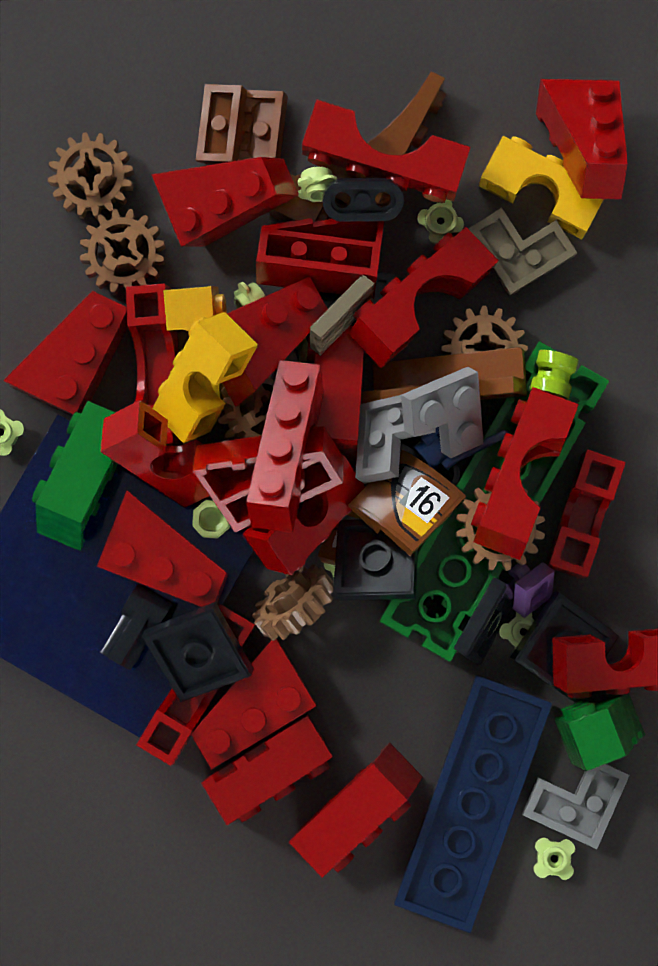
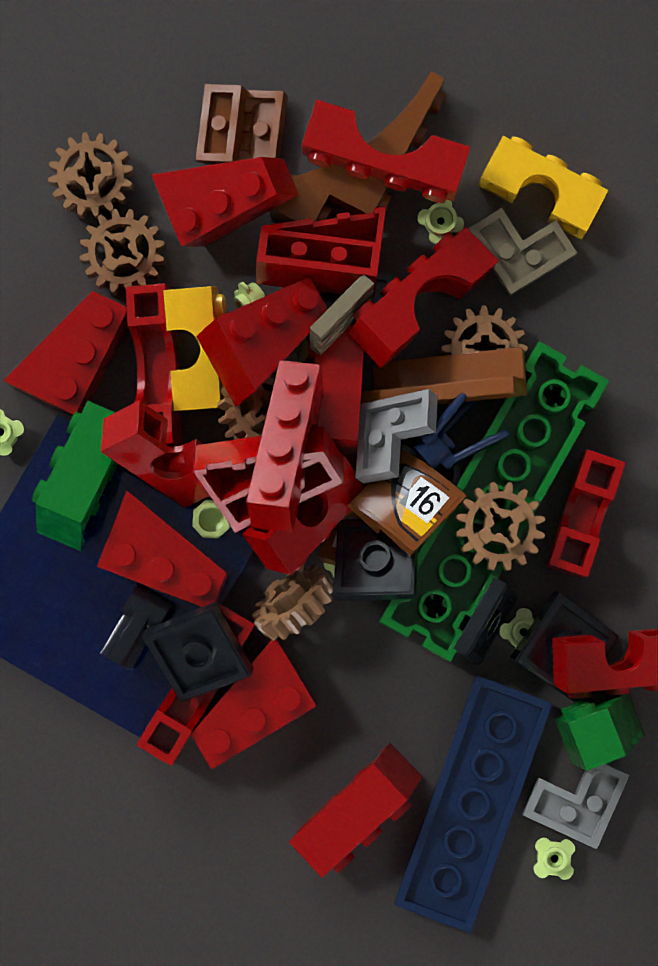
yellow arch [152,312,258,443] -> none
red wedge [201,714,333,825] -> none
yellowish green plate [298,167,337,202] -> none
black plate [322,178,404,222] -> none
light grey plate [401,367,483,458] -> none
red arch [471,387,579,560] -> none
medium lavender tile [507,562,555,618] -> none
lime wheel [529,350,579,400] -> none
red wedge [536,79,628,199] -> none

